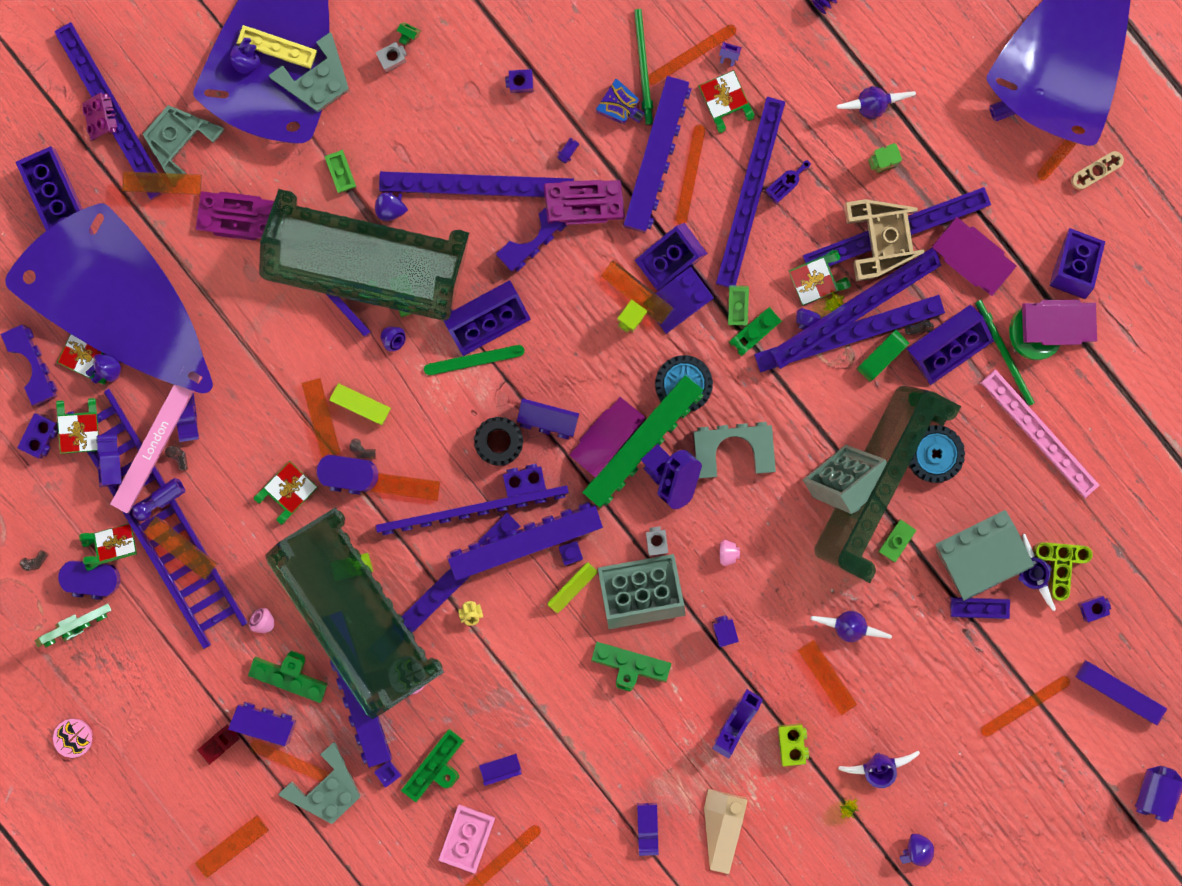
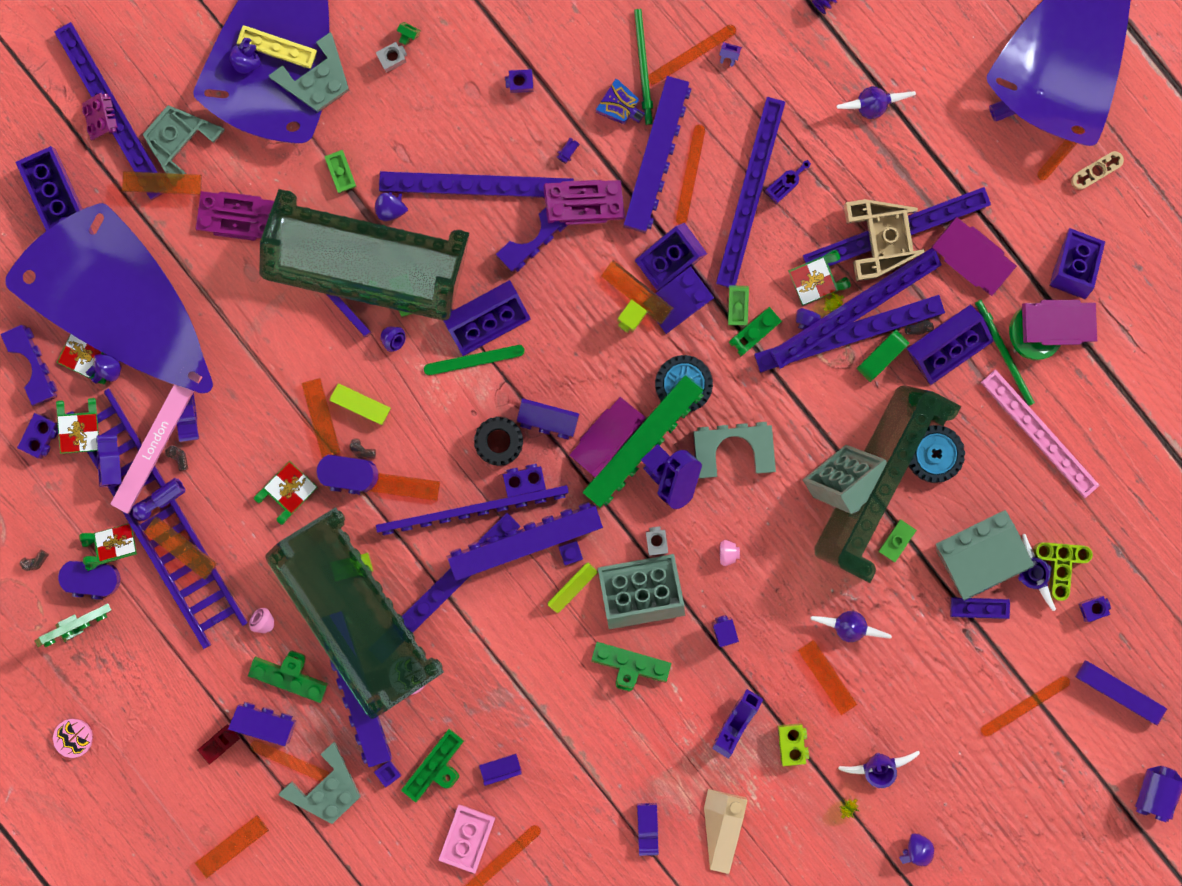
light yellow gear [458,601,483,626] -> none
flag [698,70,754,133] -> none
bright green brick [868,143,902,173] -> none

